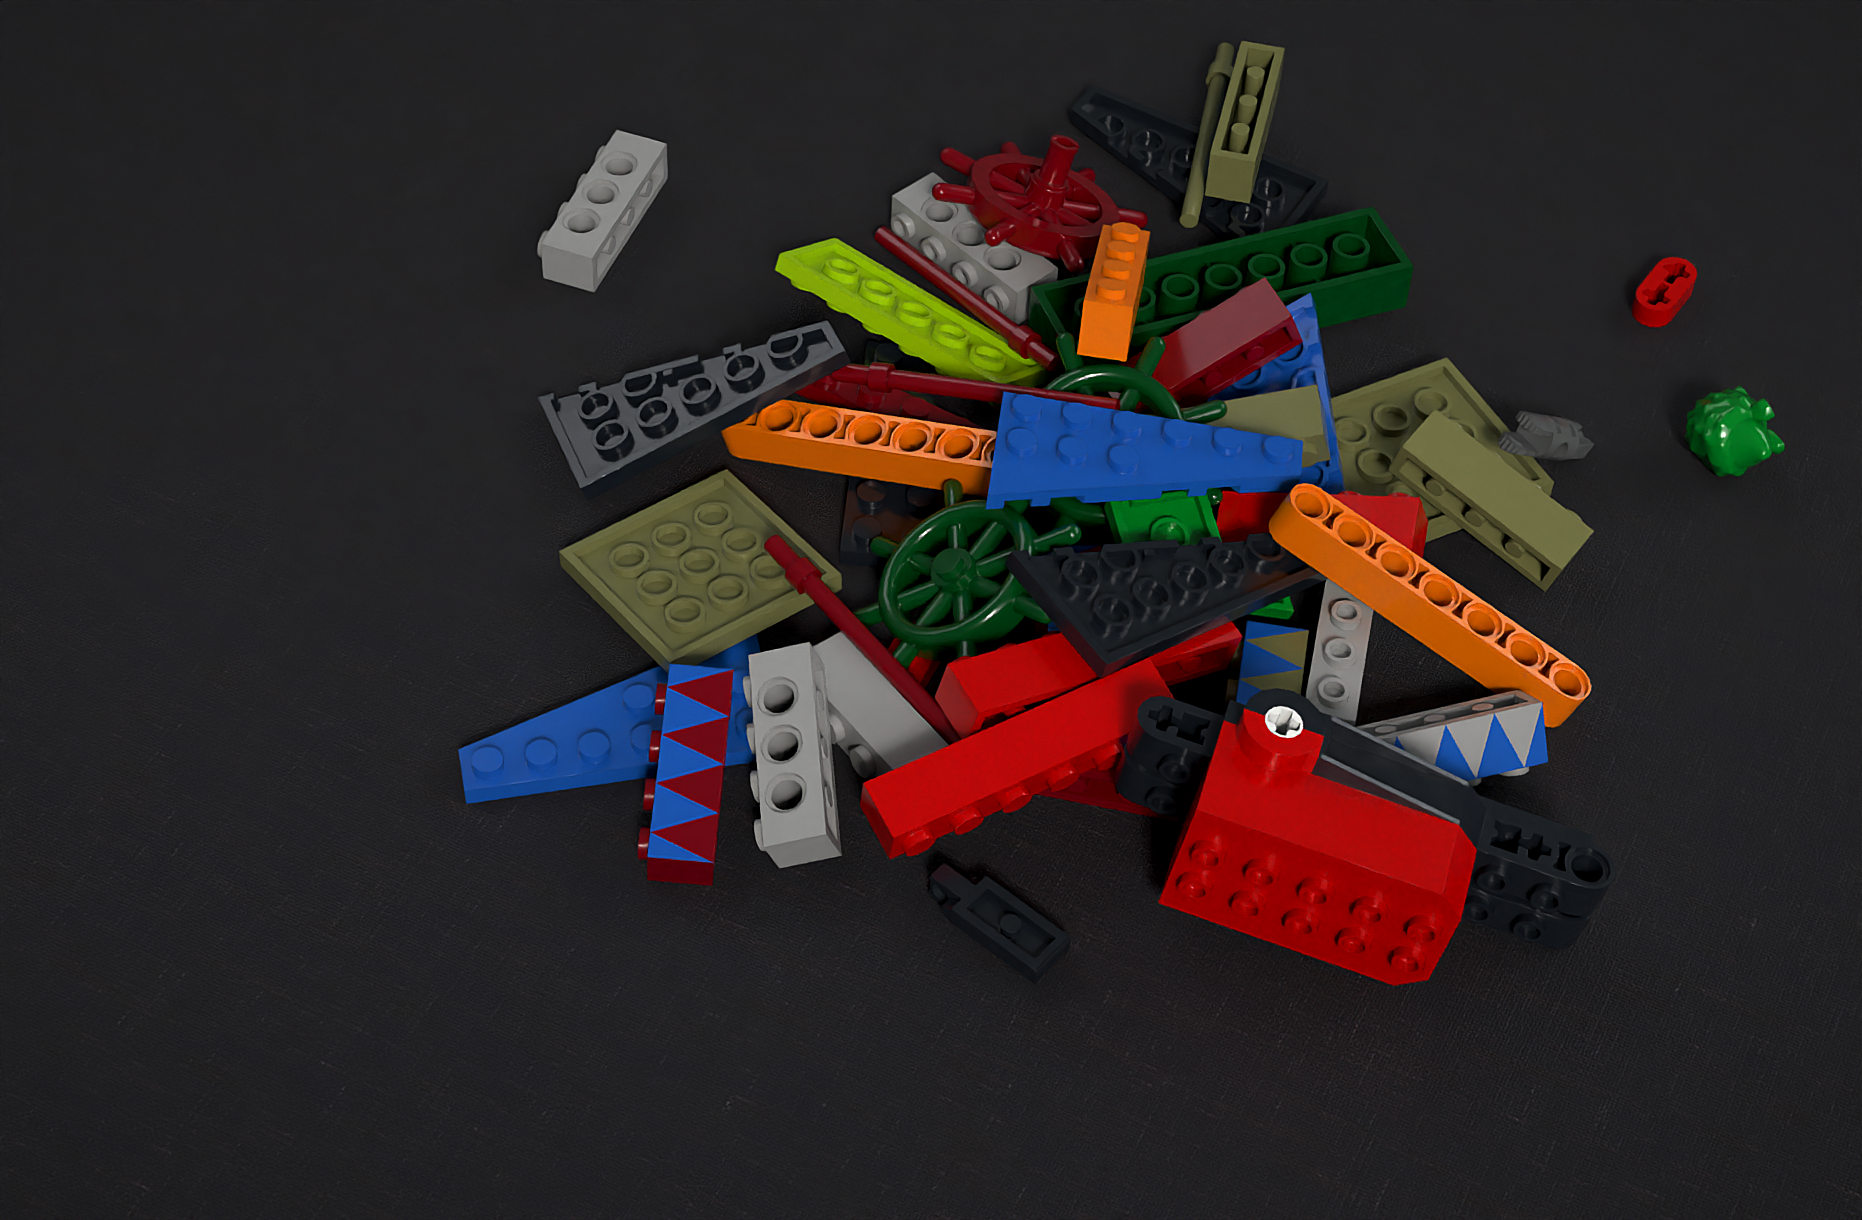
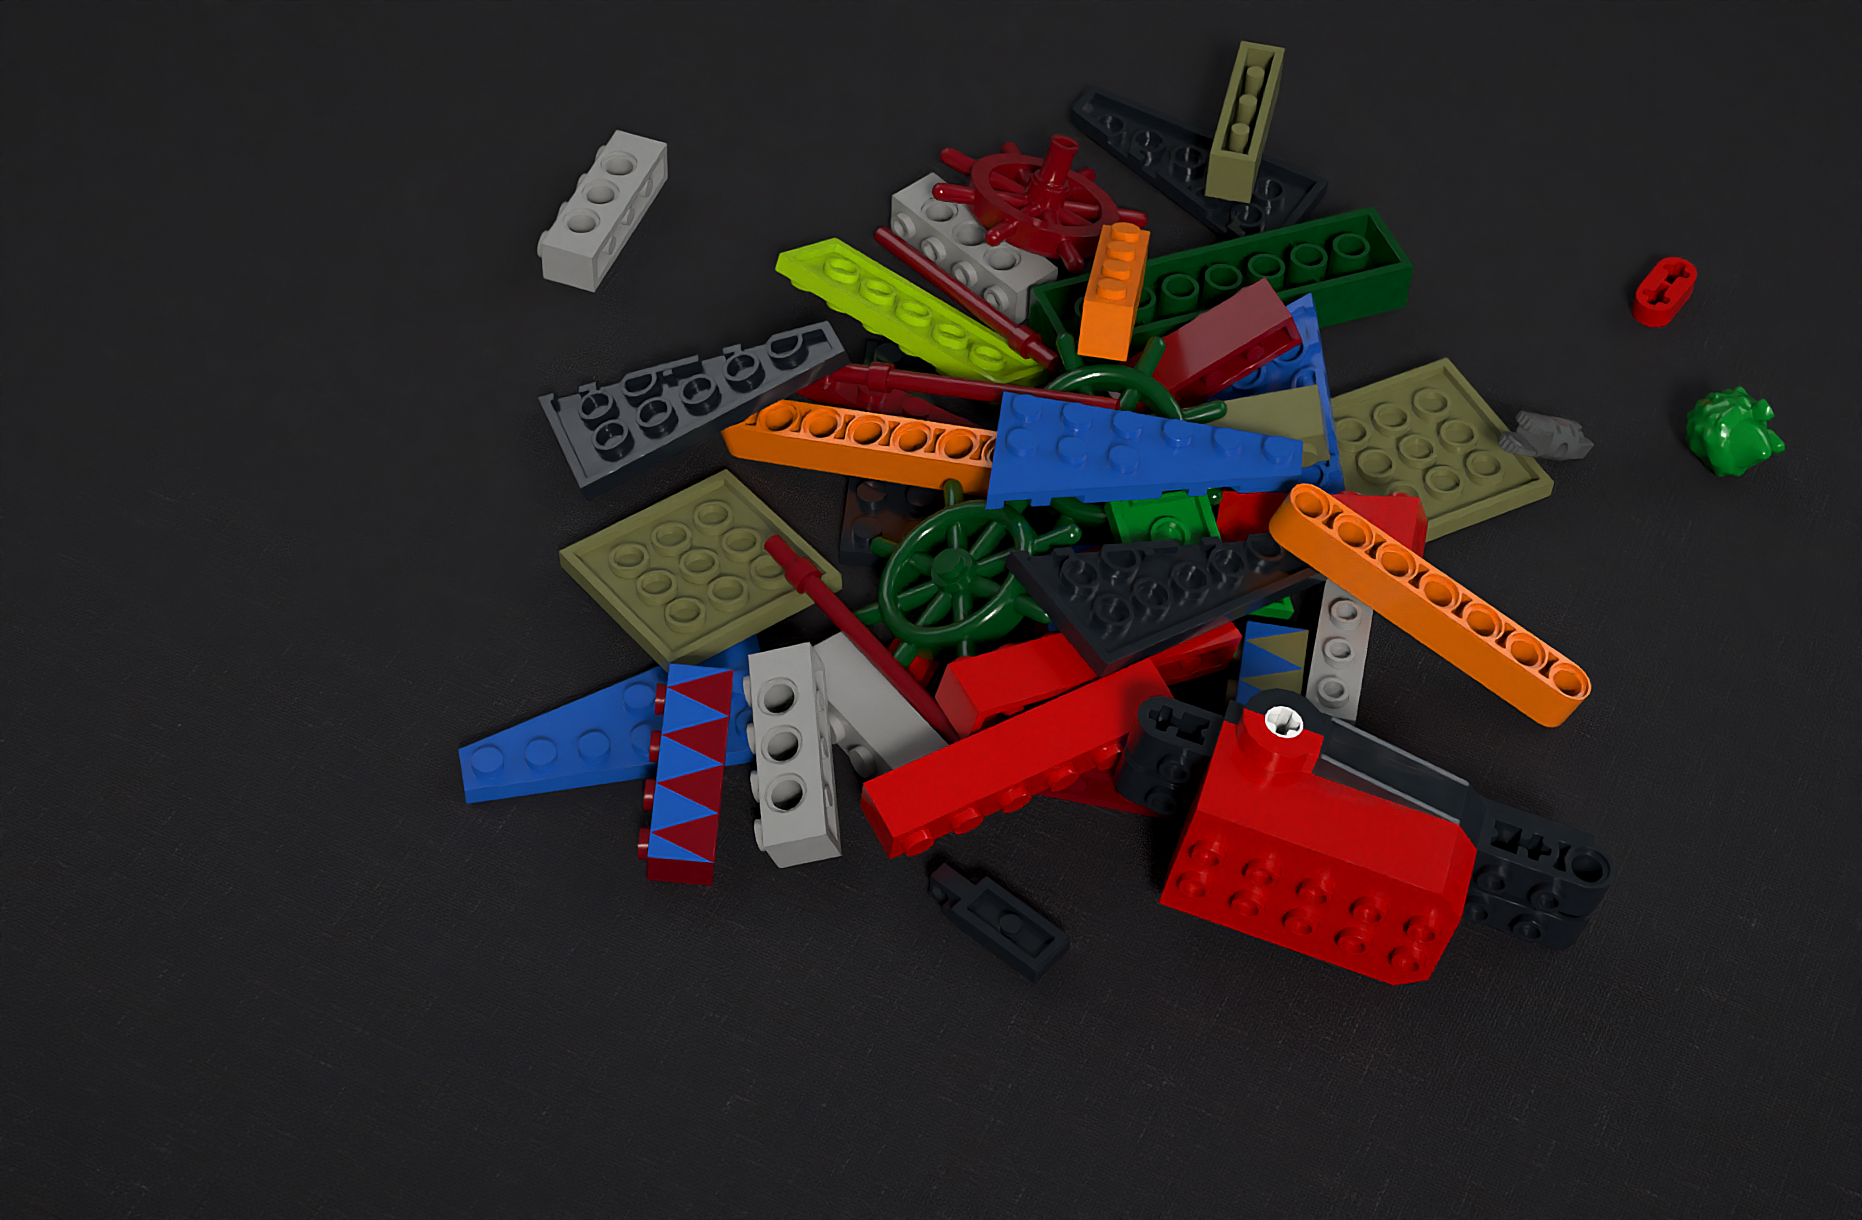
olive bar [1180,43,1235,228] -> none
light grey brick [1356,690,1548,786] -> none
olive brick [1388,409,1594,592] -> none

